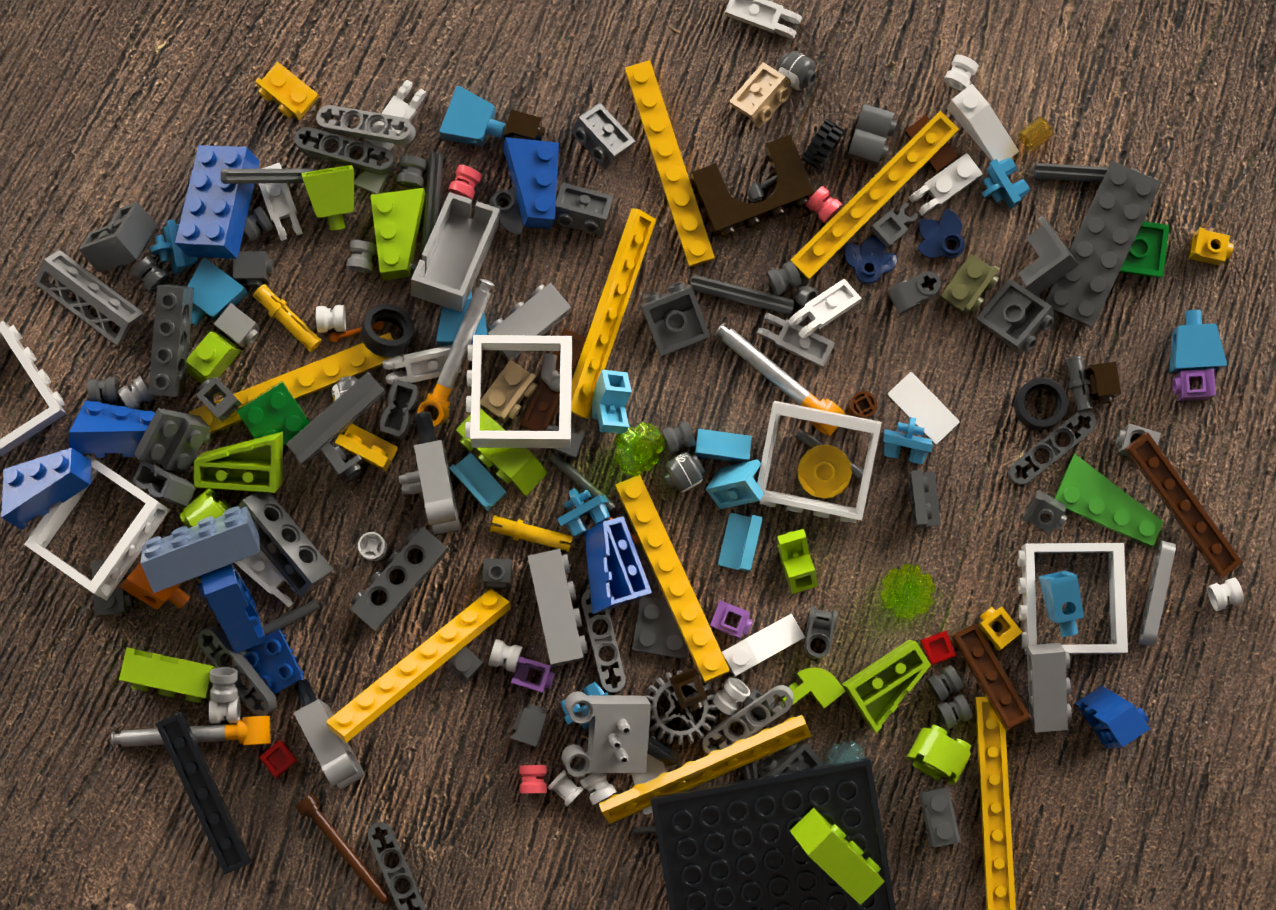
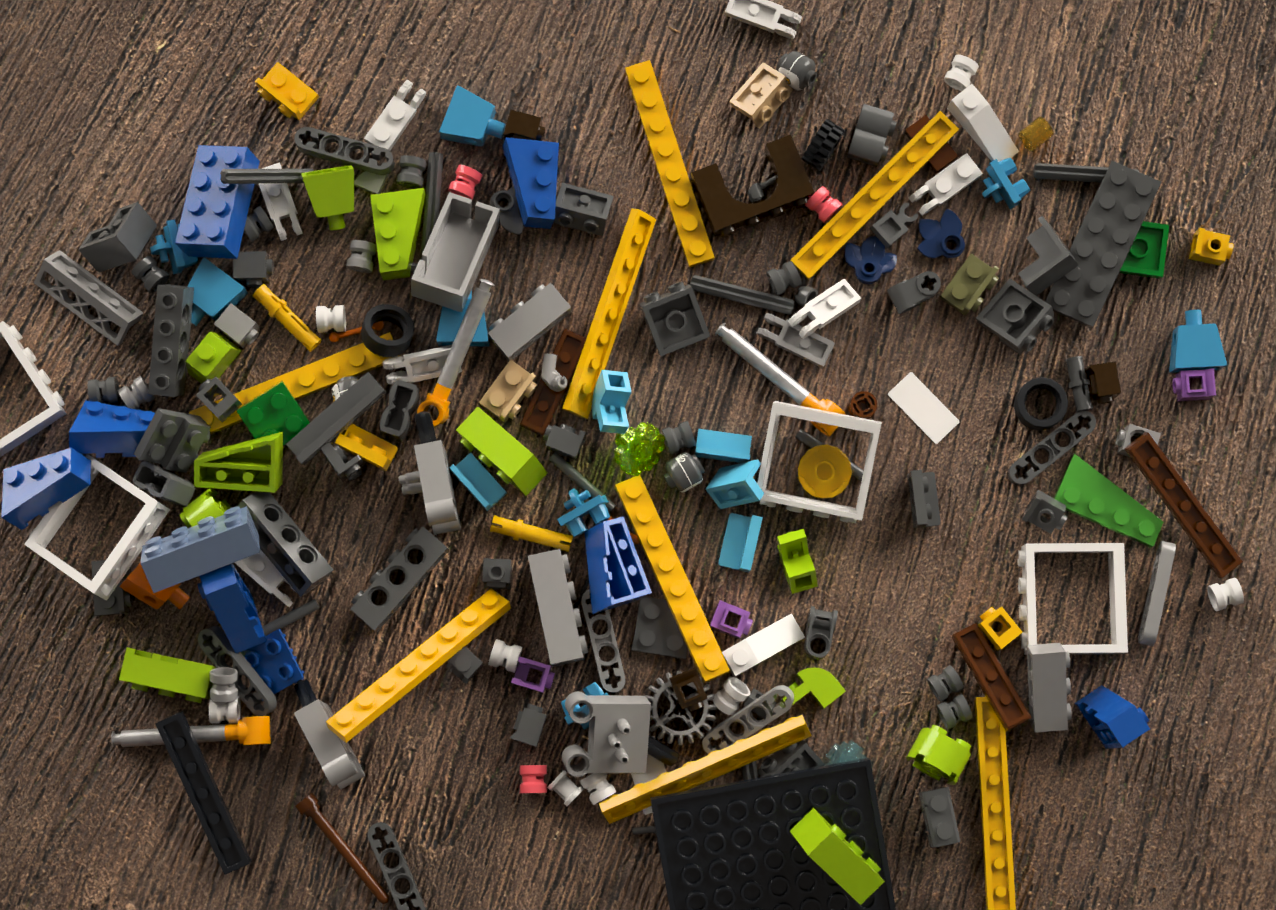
red tile [259,740,298,779] -> none
light grey beam [316,105,416,145] -> none
white wheel [358,532,387,561] -> none
white window [465,335,572,448] -> none
dark grey bracket [571,103,635,169] -> none
lime wedge [842,639,931,733] -> none
clear neon green plant [879,563,936,620] -> none
dark azure hips [883,417,933,464] -> none
red tile [920,631,956,666] -> none
dark azure torso [1038,571,1084,637] -> none

